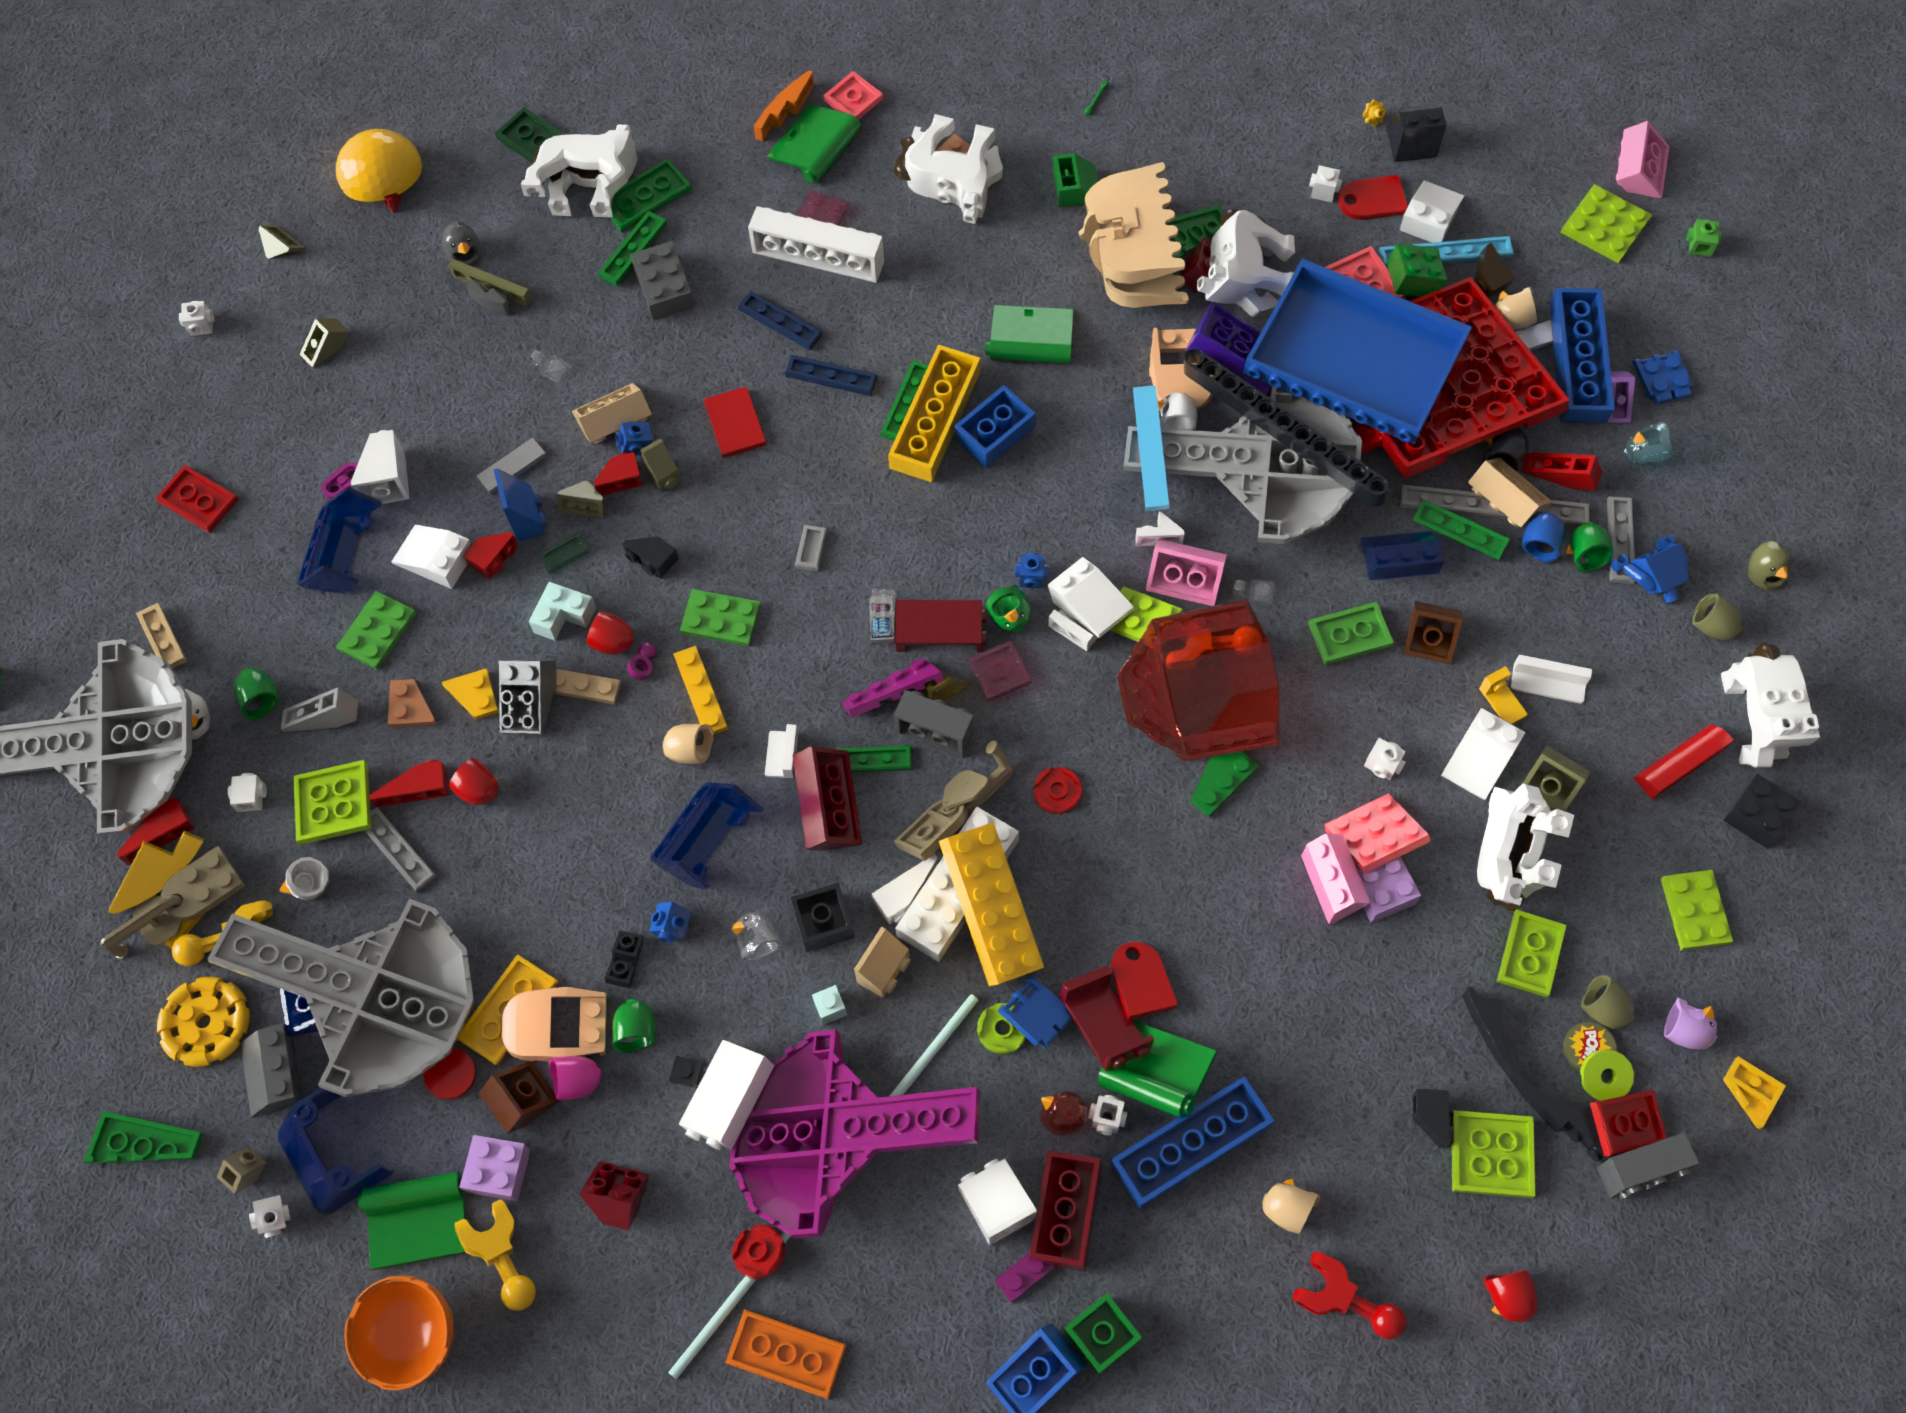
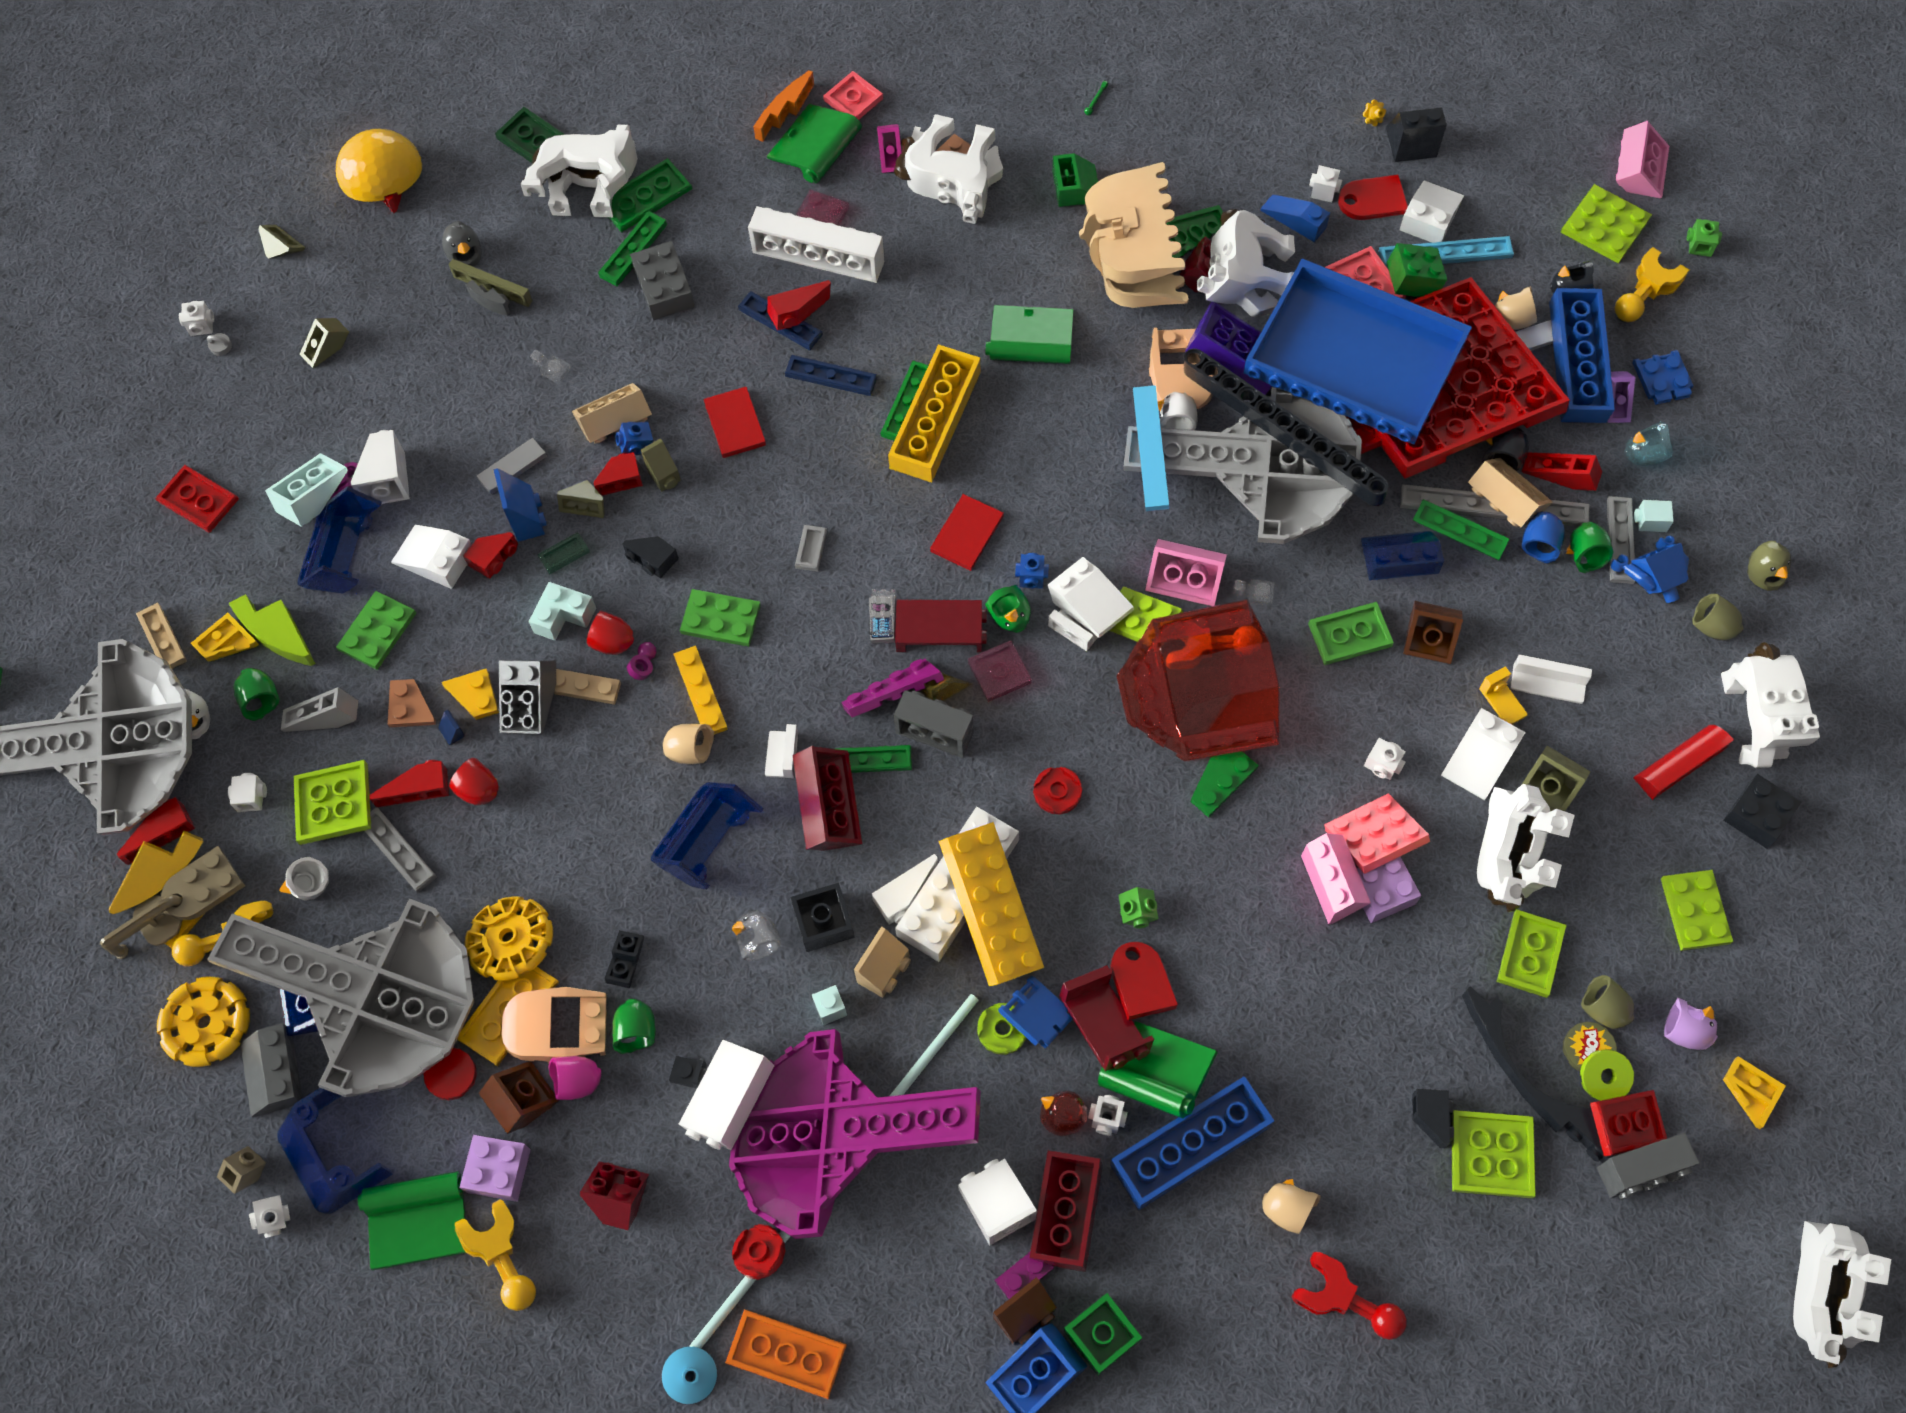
green wing [84,1111,204,1164] -> none
orange piece [345,1275,454,1390] -> none
blue brick [649,902,691,943] -> none
dark tan plate [894,741,1013,861] -> none
blue brick [954,385,1036,468] -> none
white slope [1136,511,1184,546] -> none
dark brown slope [1474,243,1515,298] -> none
red piece [1483,1269,1538,1323] -> none
none -> yellow wing [191,613,259,662]
none -> light grey tile [207,333,232,356]
none -> lime slope [229,594,316,666]
none -> light aqua slope [265,453,348,527]
none -> dark blue slope [438,710,465,745]
none -> yellow plate [464,896,553,981]
none -> medium azure dish [662,1346,717,1404]
none -> red slope [767,280,831,331]
none -> dark pink slope [877,124,901,173]
none -> red tile [930,494,1004,571]
none -> reddish brown slope [993,1277,1057,1345]
none -> bright green brick [1119,887,1158,929]
none -> blue slope [1260,195,1330,243]
none -> black piece [1550,261,1594,294]
none -> yellow piece [1615,247,1690,322]
none -> light aqua brick [1634,500,1674,532]
none -> white piece [1793,1221,1891,1368]

